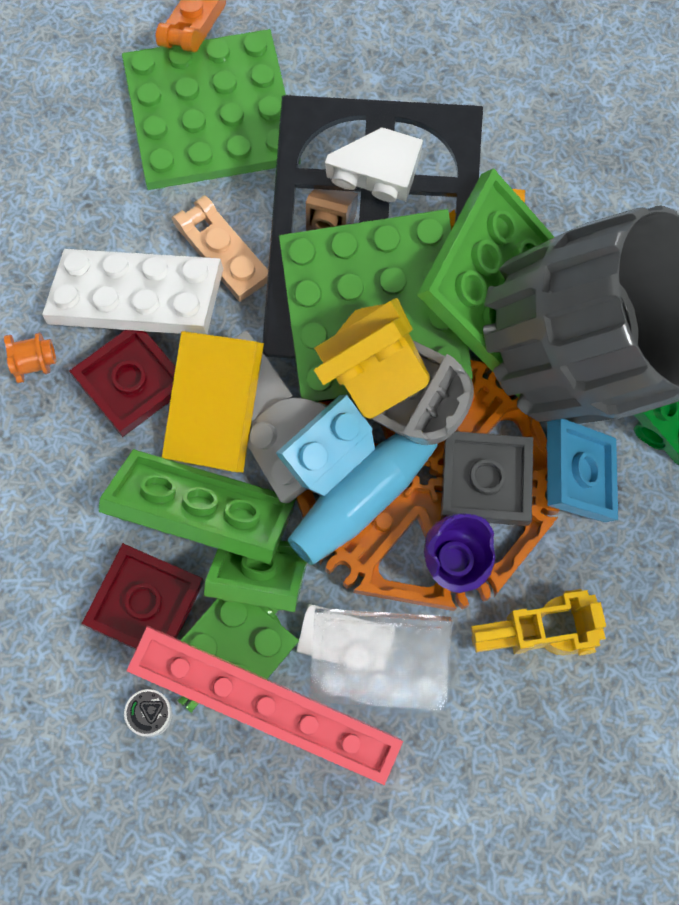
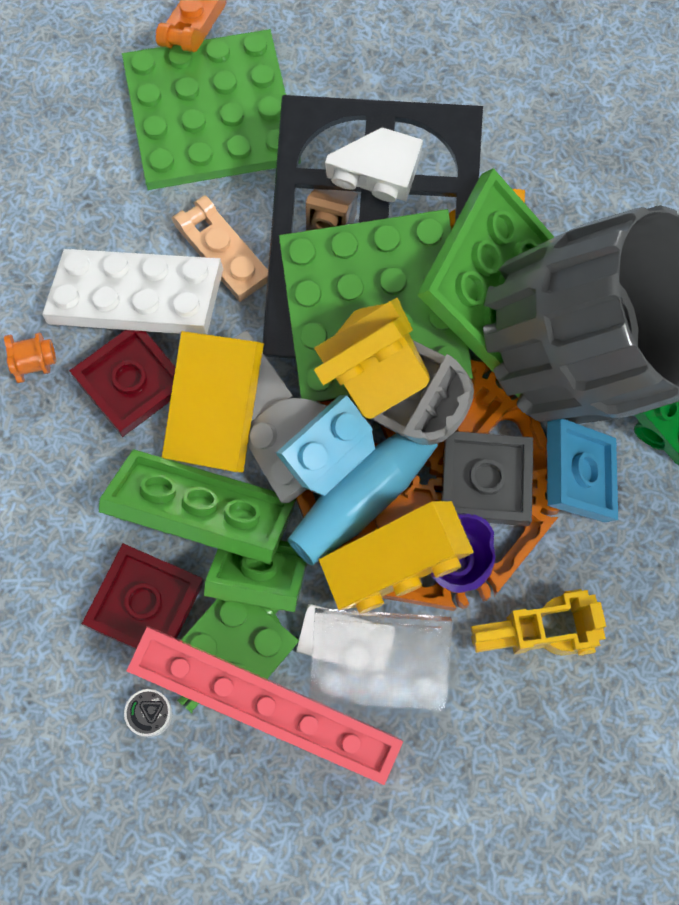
none -> yellow brick [319,501,474,614]

